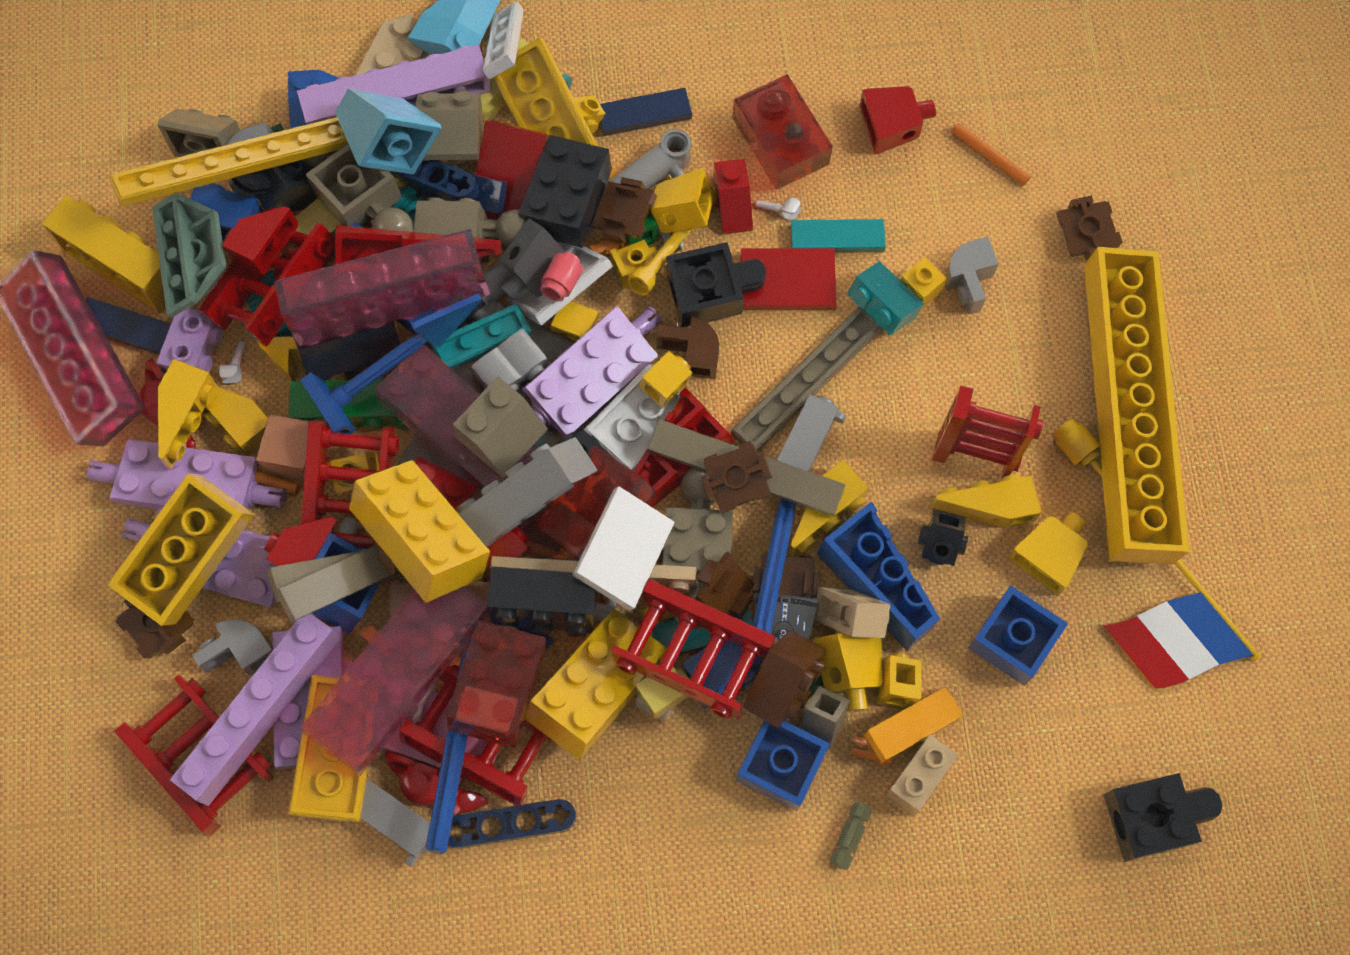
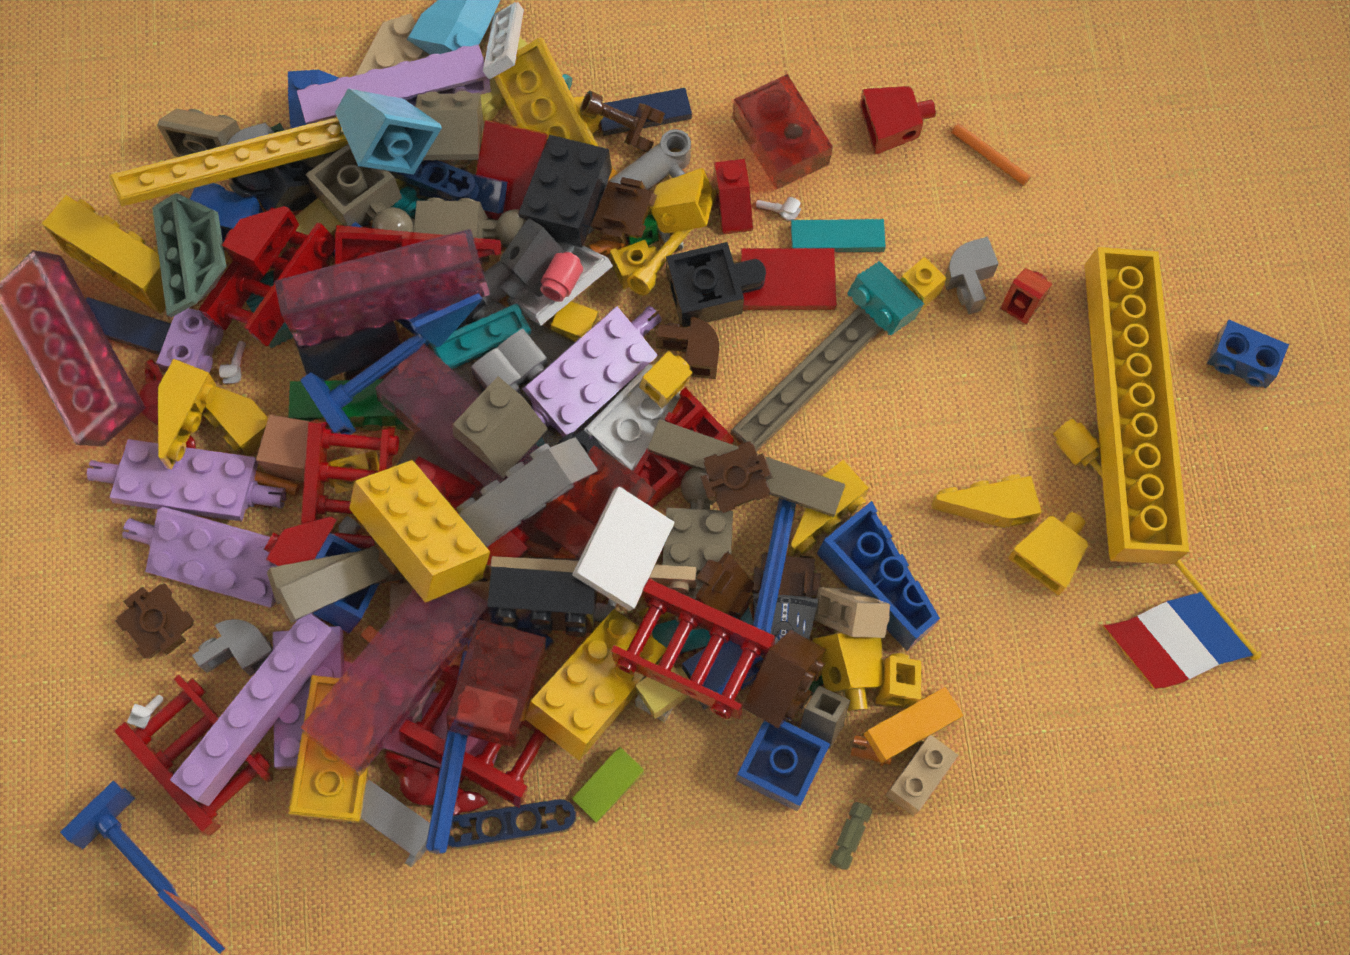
yellow brick [107,473,255,626] -> none
yellow slope [257,337,302,382] -> none
light grey brick [777,394,846,472] -> none
black brick [918,509,968,566] -> none
red fence [932,385,1043,479] -> none
blue brick [968,585,1068,686] -> none
reddish brown piece [1056,195,1123,261] -> none
black brick [1103,773,1222,862] -> none
none -> blue piece [60,781,225,954]
none -> white hand [127,695,164,729]
none -> lime slope [572,747,644,823]
none -> reddish brown bar [580,91,665,152]
none -> red slope [1000,267,1052,325]
none -> blue brick [1207,320,1289,388]

